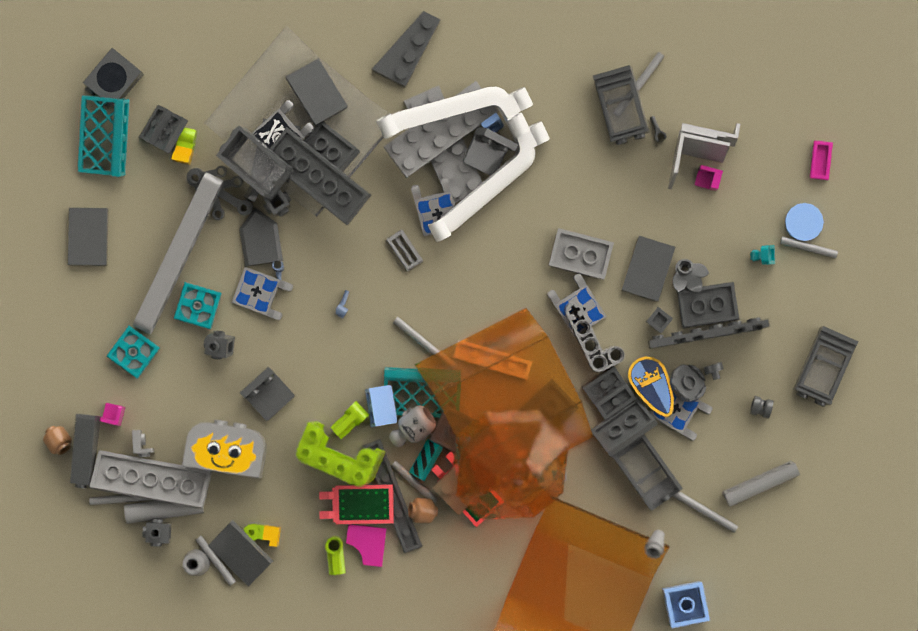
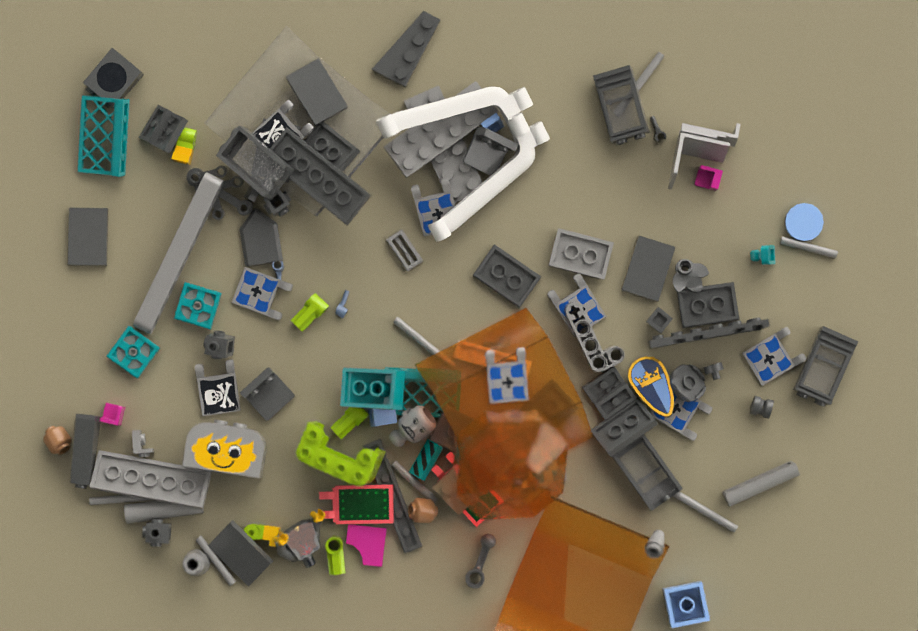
dark pink tile [810,140,833,180] -> none
none -> flag [195,359,241,416]
none -> torso [273,508,325,568]
none -> lime piece [290,293,329,332]
none -> teal slope [340,368,405,410]
none -> dark grey piece [465,534,496,589]
none -> dark grey tile [473,244,541,308]
none -> light grey flag [485,348,529,403]
none -> light grey flag [742,327,806,386]

